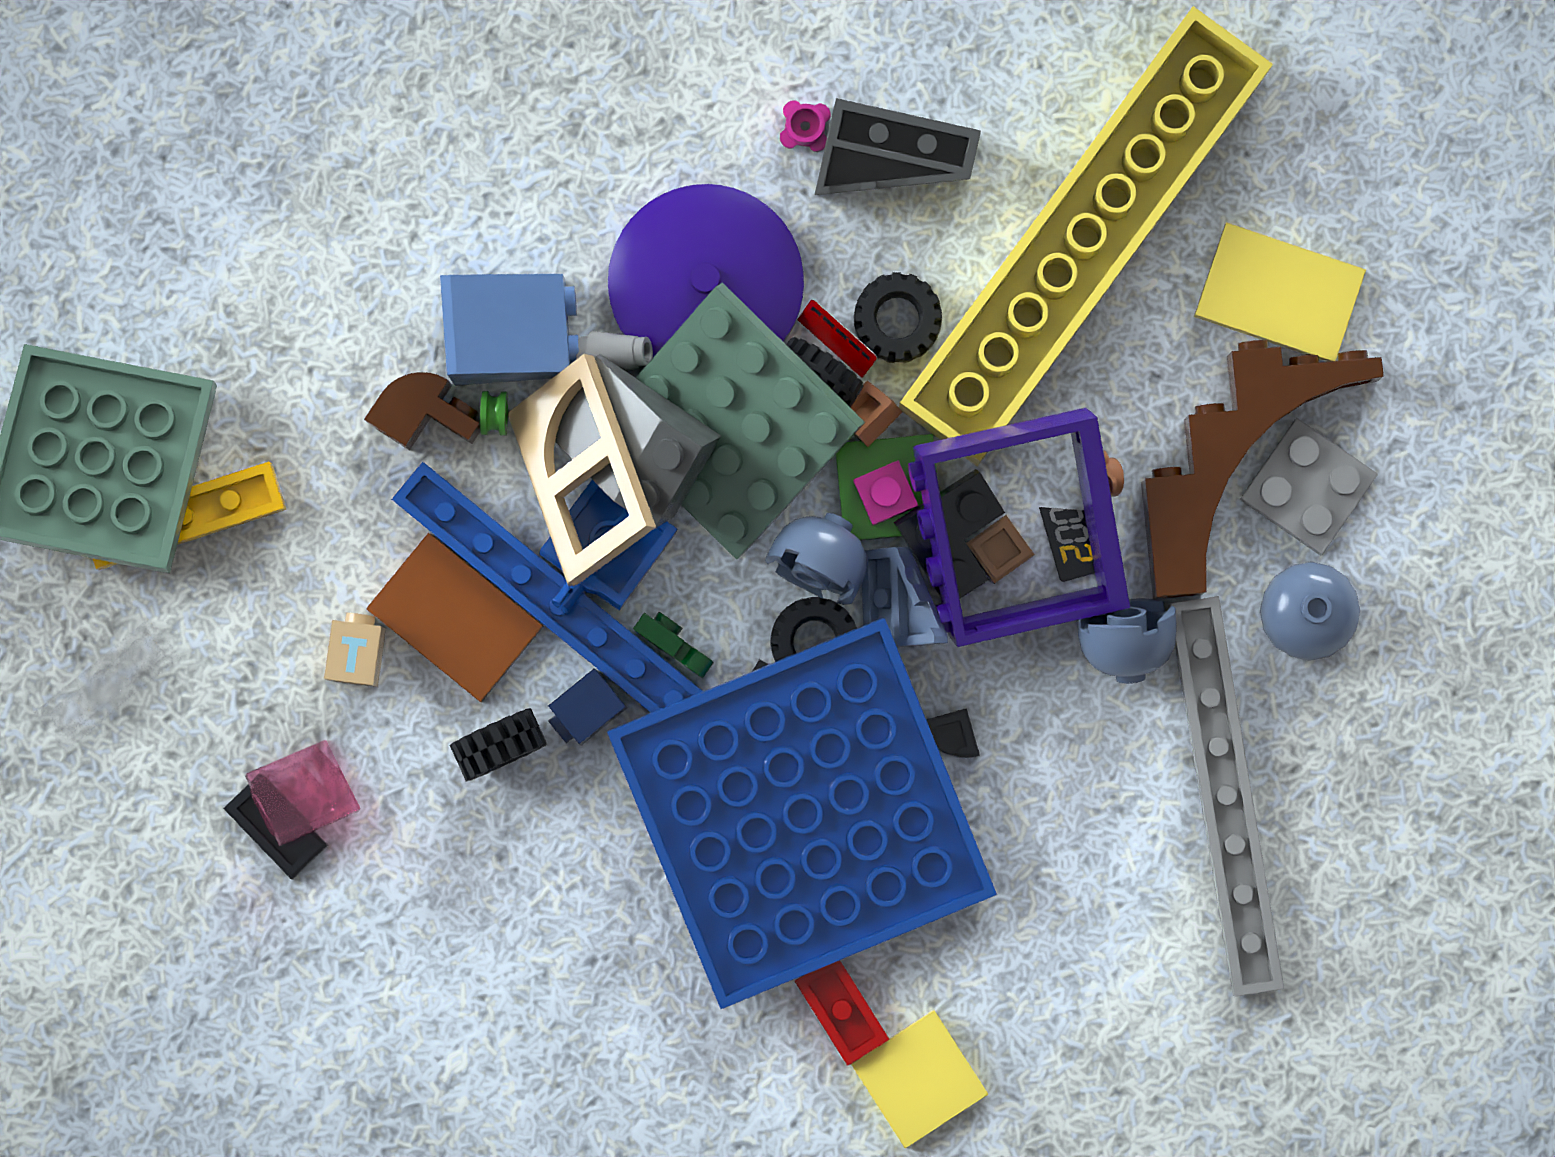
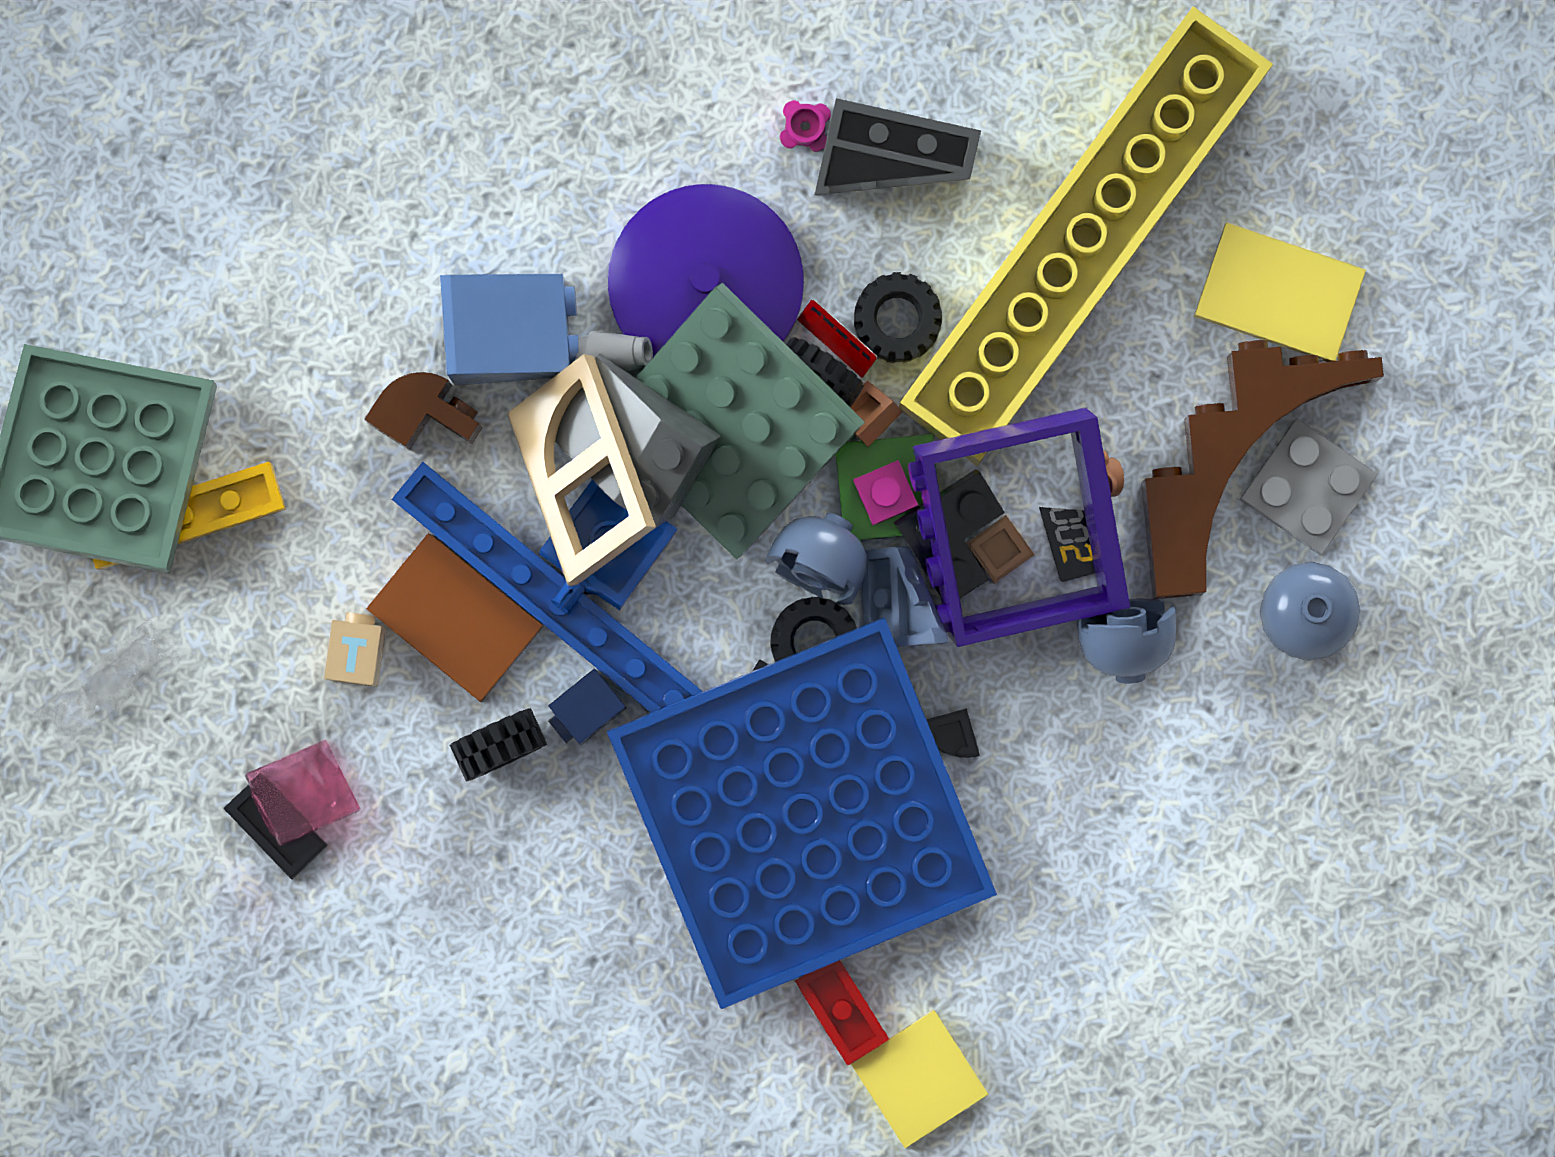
bright green bush [480,391,508,436] -> none
dark green plate [633,612,714,679] -> none
light grey plate [1168,596,1284,997] -> none

